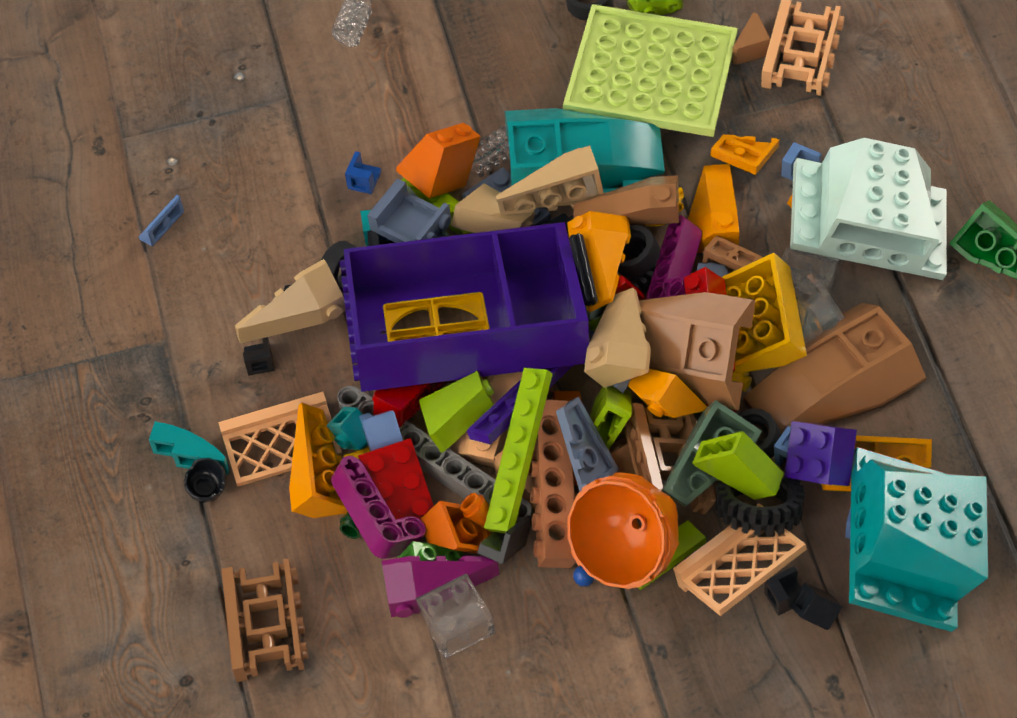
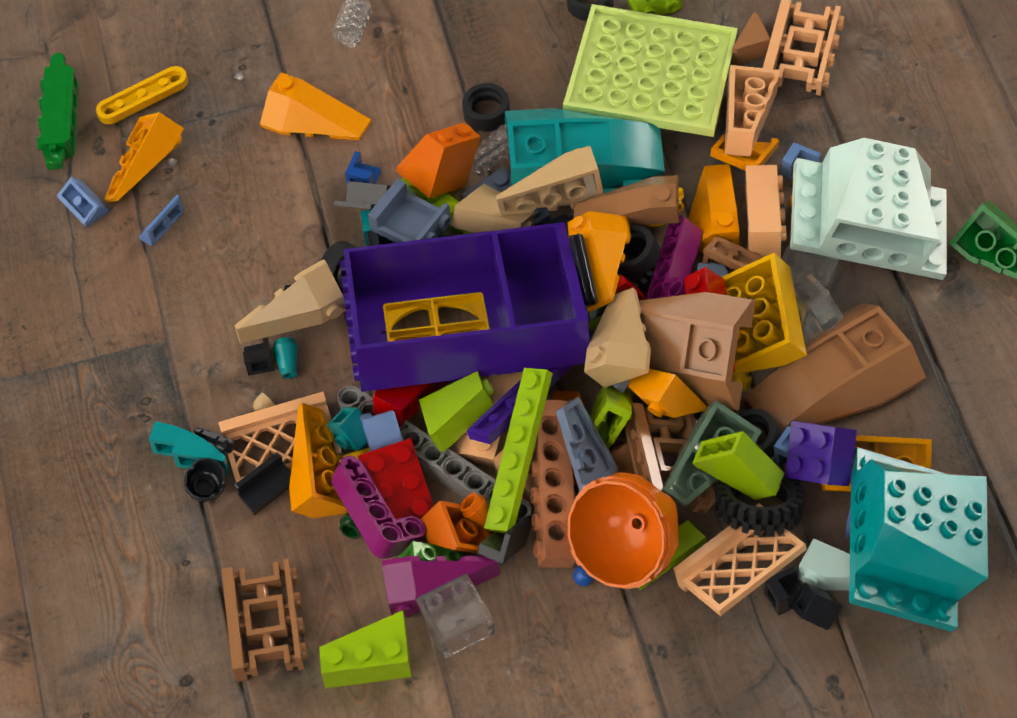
none -> green hinge [36,52,79,170]
none -> medium blue slope [57,176,110,227]
none -> yellow plate [96,66,188,124]
none -> light orange wedge [104,112,184,203]
none -> black axle [194,427,234,454]
none -> black panel [234,452,291,515]
none -> tan hinge [253,392,275,411]
none -> light orange wedge [260,72,372,140]
none -> teal cone [272,337,299,379]
none -> lime wedge [319,610,412,688]
none -> panel [333,181,391,210]
none -> black tyre [462,83,510,132]
none -> light nougat wedge [725,65,781,156]
none -> light nougat wedge [745,165,786,258]
none -> light aqua slope [798,538,850,591]

